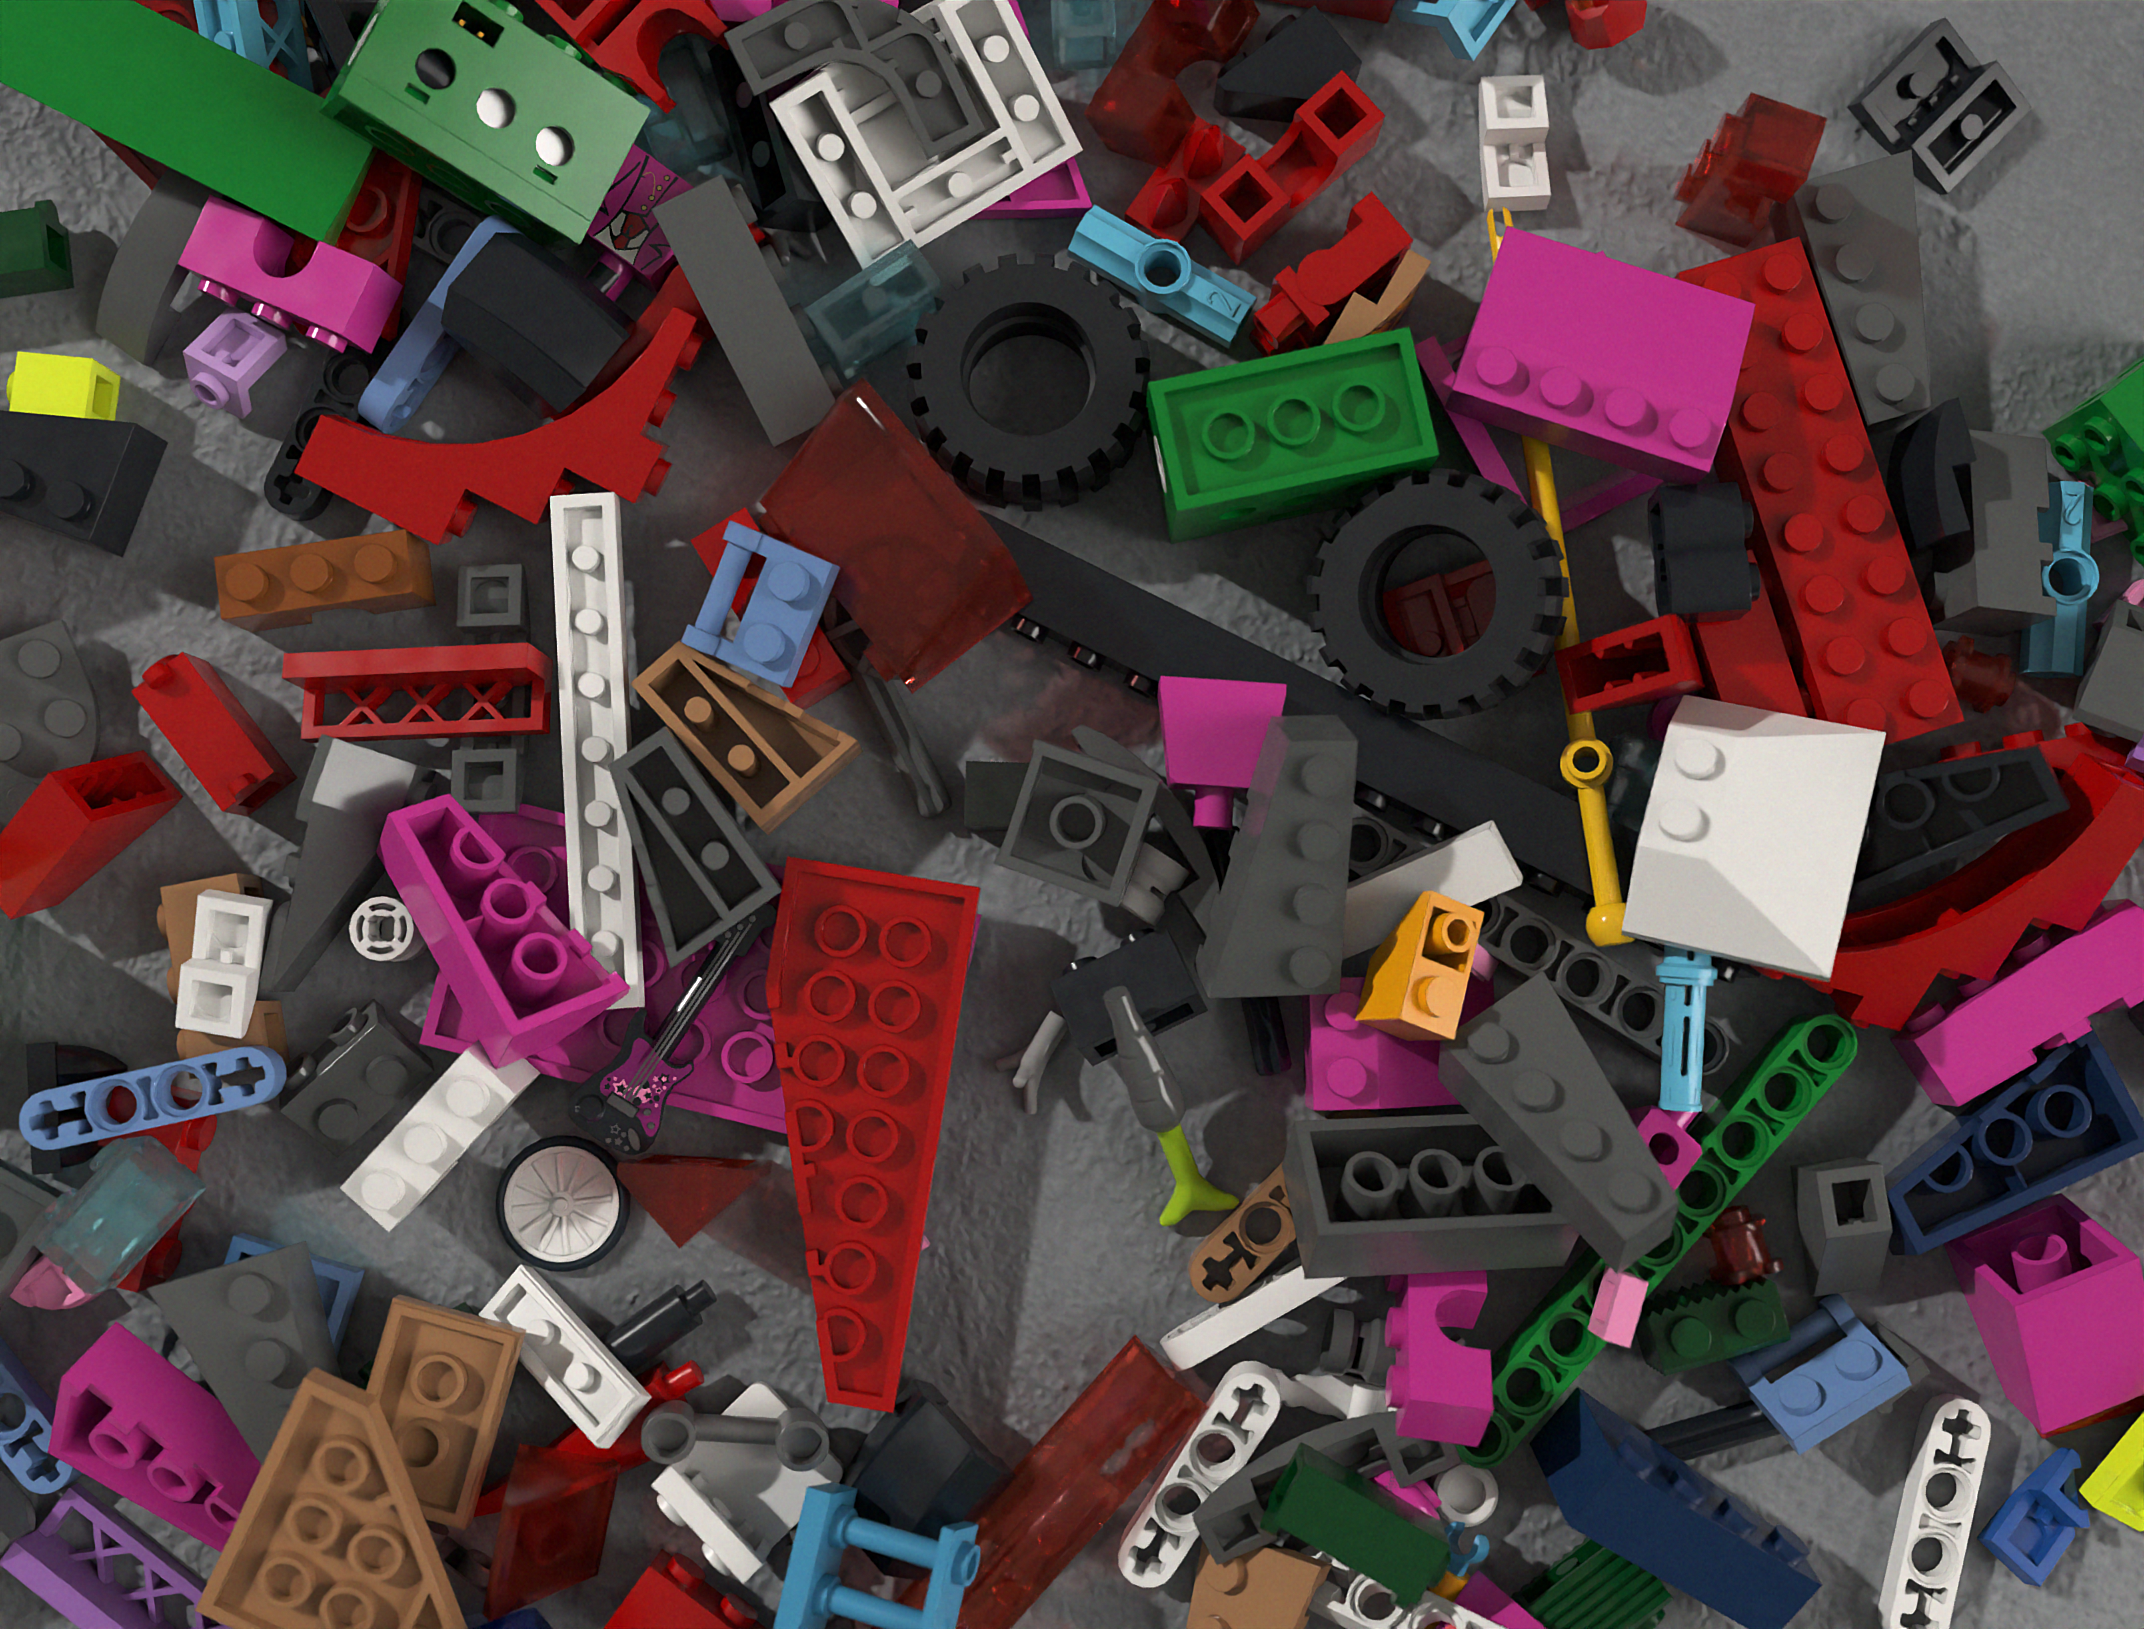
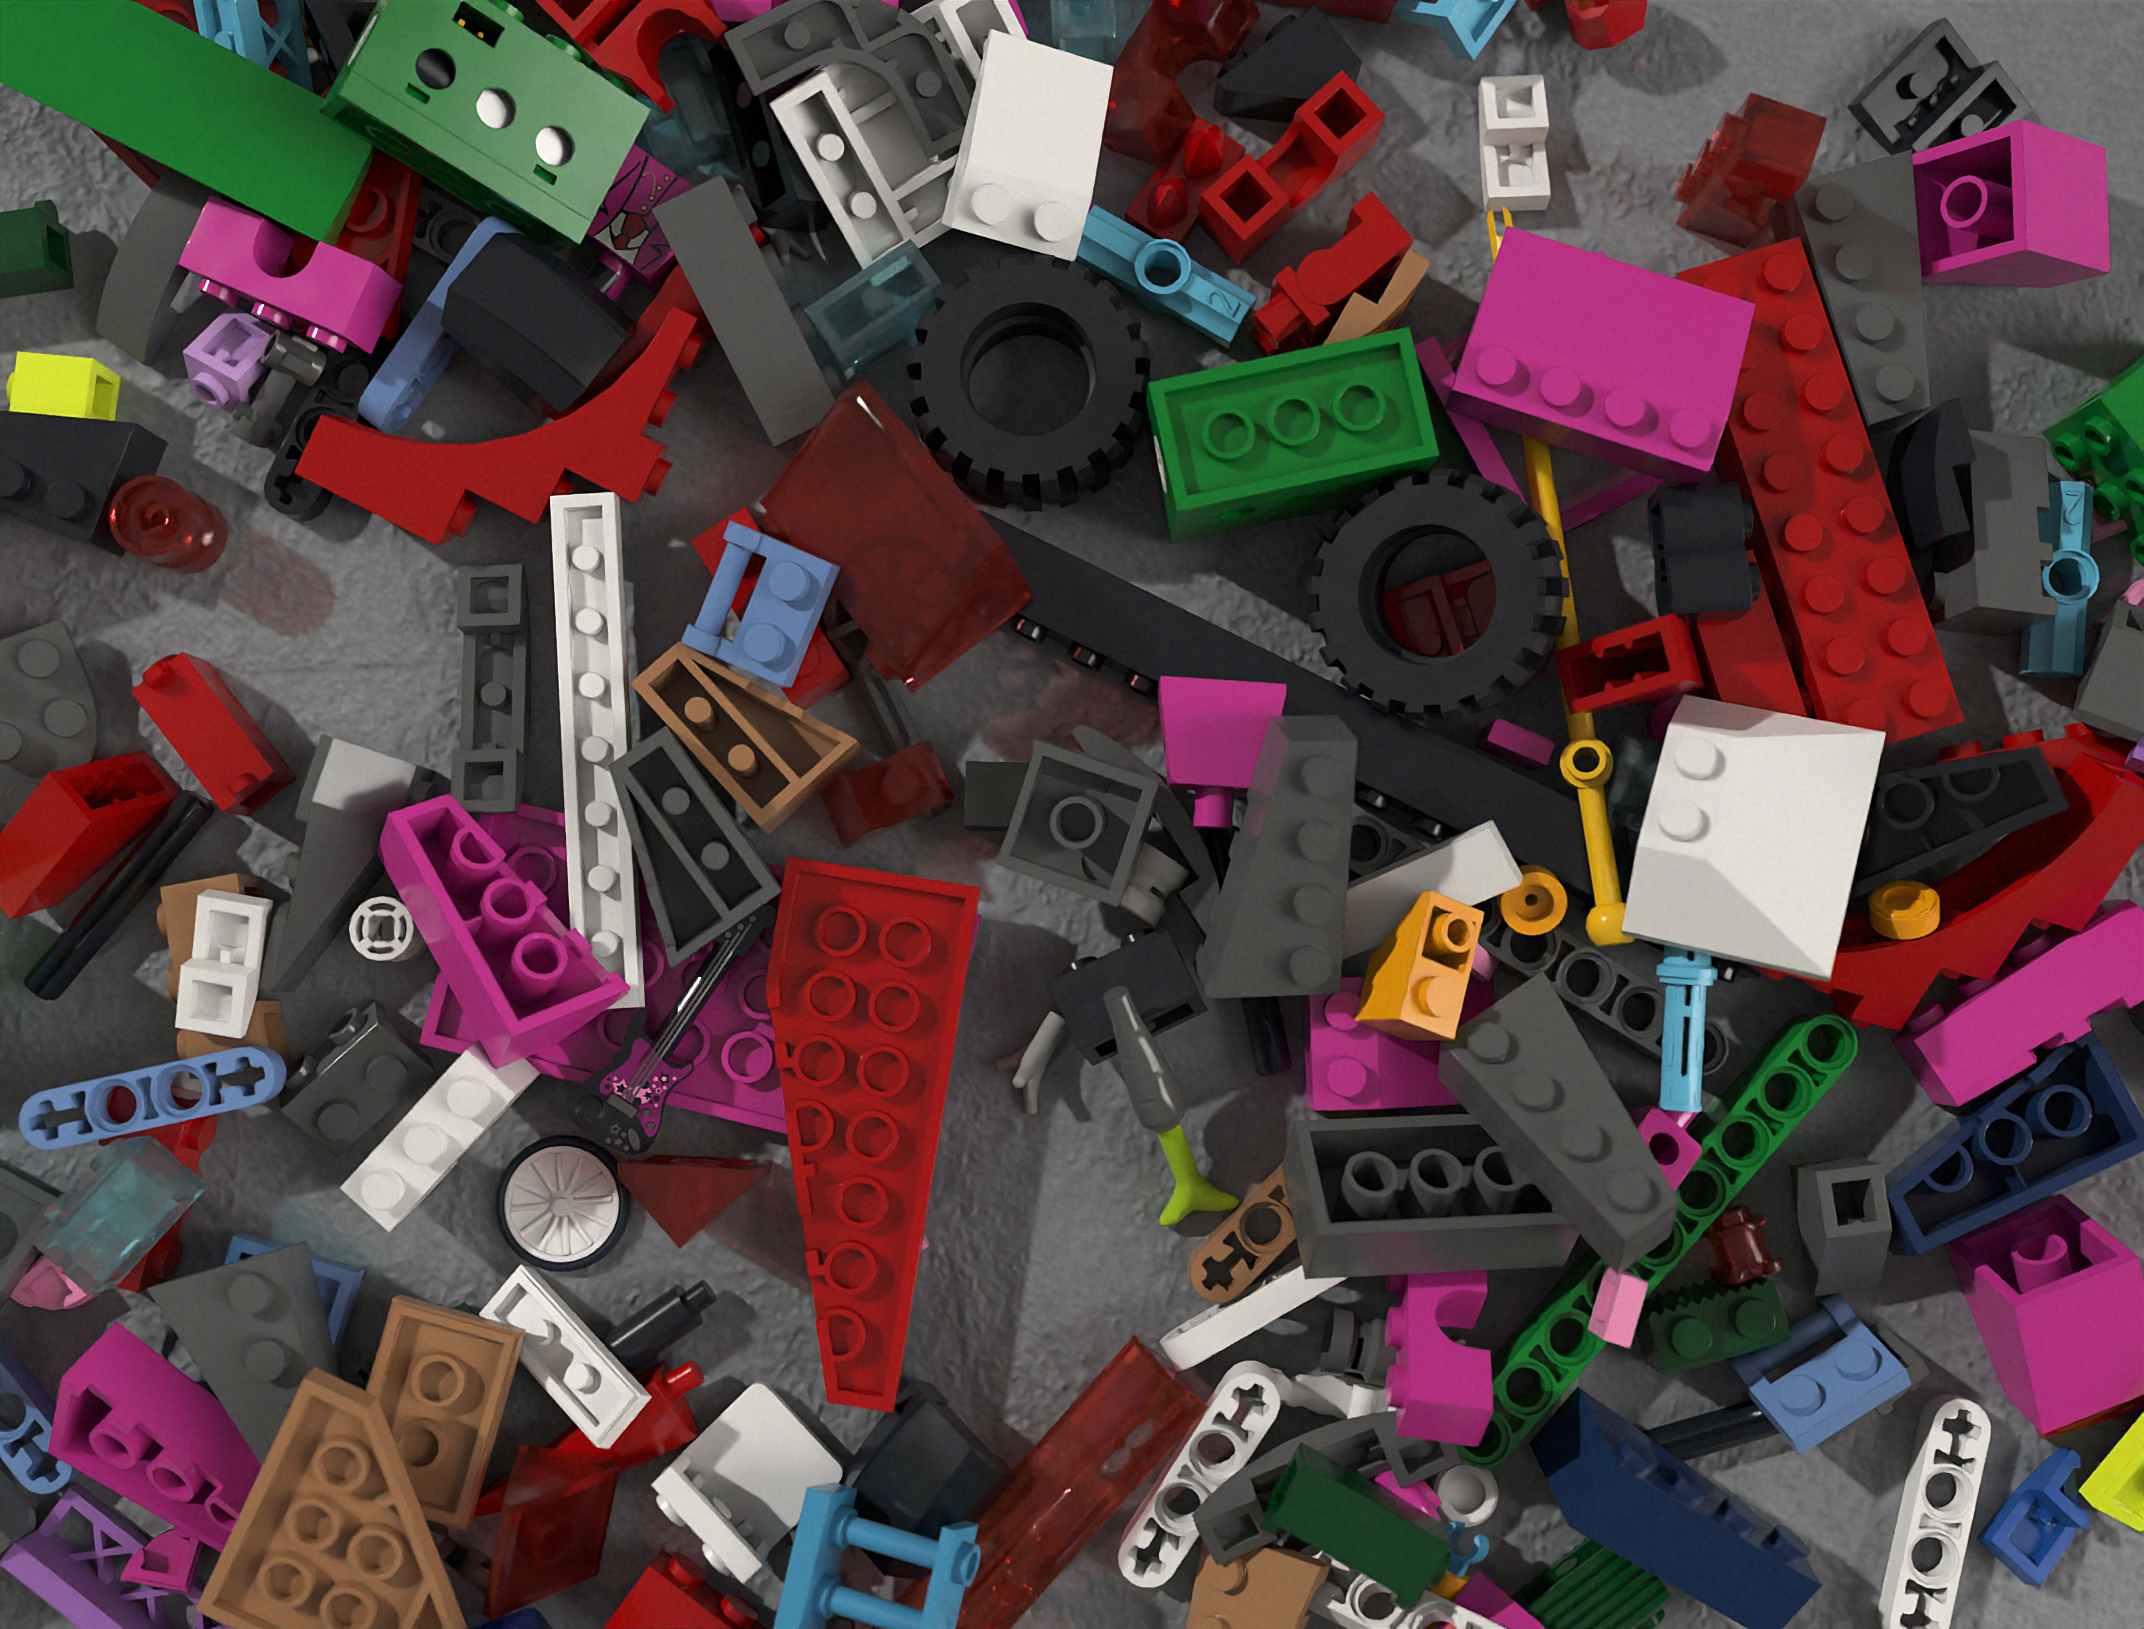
black tile [26,1042,128,1175] -> none
dark orange arch [214,529,436,632] -> none
red fence [282,642,553,743] -> none
flat silver bar [641,1400,829,1472] -> none
clear red brick [1941,635,2017,714] -> none
none -> black axle [24,789,214,1001]
none -> clear red wheel [108,474,228,575]
none -> dark pink tile [120,1527,206,1593]
none -> dark grey bar [230,329,327,448]
none -> clear red slope [820,740,955,850]
none -> white slope [941,29,1114,261]
none -> dark pink tile [1475,718,1555,772]
none -> light orange tile [1496,865,1567,935]
none -> light orange tile [1868,880,1940,939]
none -> dark pink slope [1912,119,2110,288]

